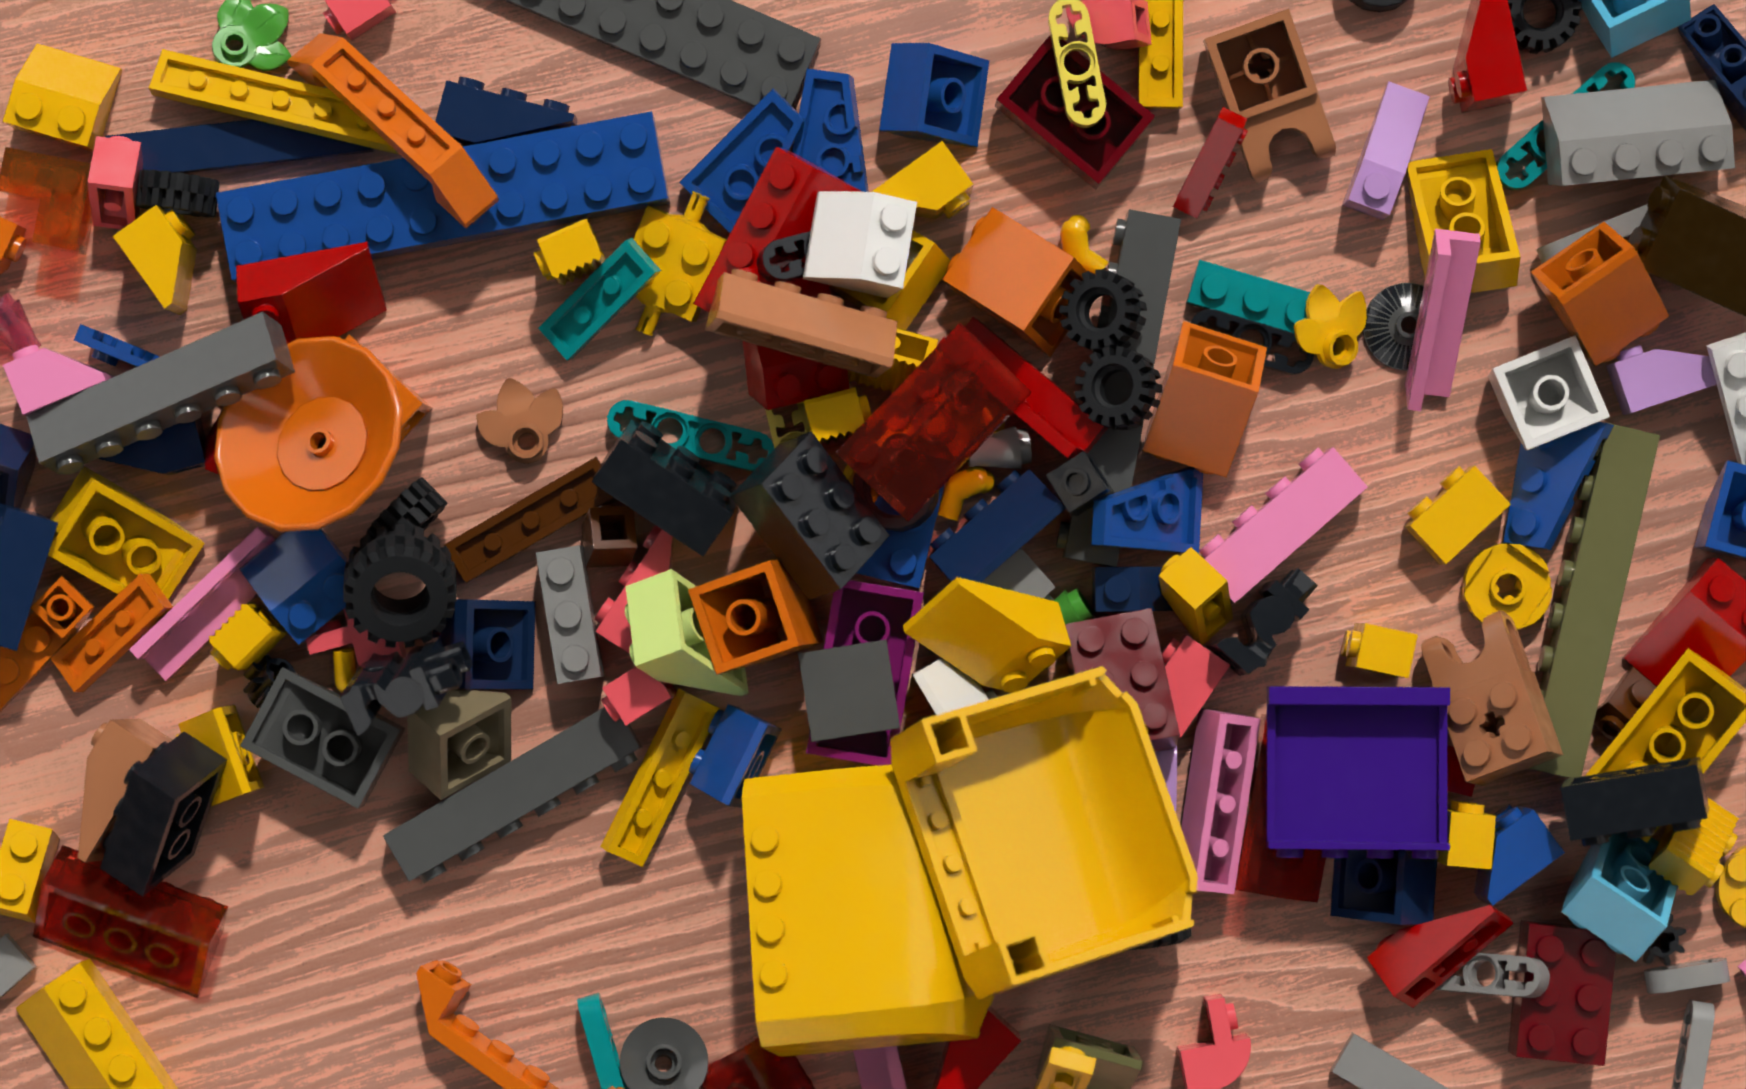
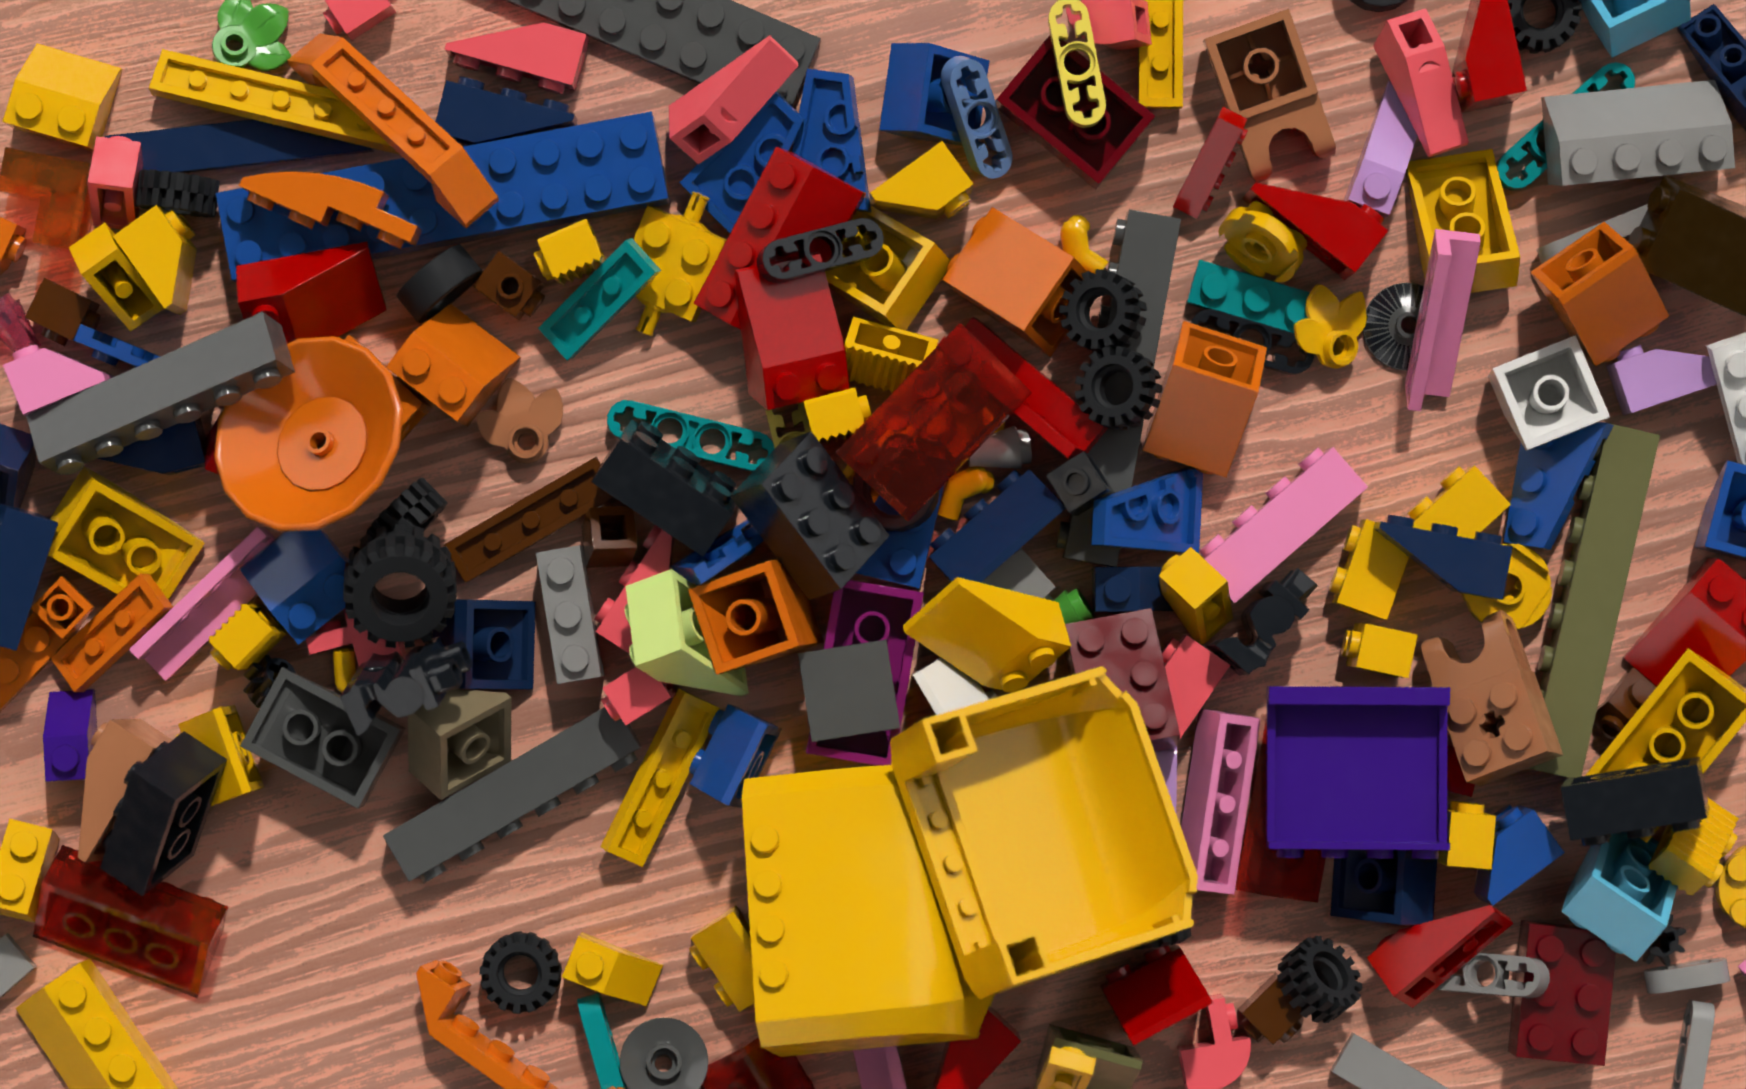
nougat slope [705,269,897,378] -> none
white slope [803,191,917,298] -> none
none -> reddish brown brick [25,278,101,346]
none -> dark purple slope [43,689,97,782]
none -> yellow brick [69,222,164,332]
none -> orange slope [239,171,423,249]
none -> orange slope [386,304,521,427]
none -> black tyre [396,244,483,323]
none -> coral slope [444,22,590,95]
none -> reddish brown brick [473,251,545,320]
none -> black tyre [479,931,562,1014]
none -> yellow slope [562,932,663,1006]
none -> coral slope [669,35,798,165]
none -> blue wing [671,519,764,585]
none -> yellow slope [689,906,754,1012]
none -> medium blue beam [941,56,1013,179]
none -> red slope [1100,944,1213,1046]
none -> yellow plate [1218,201,1307,282]
none -> reddish brown brick [1238,972,1302,1045]
none -> red slope [1242,182,1388,280]
none -> black tyre [1277,936,1362,1023]
none -> yellow brick [1329,519,1409,620]
none -> coral slope [1373,8,1469,158]
none -> dark blue slope [1374,515,1513,600]

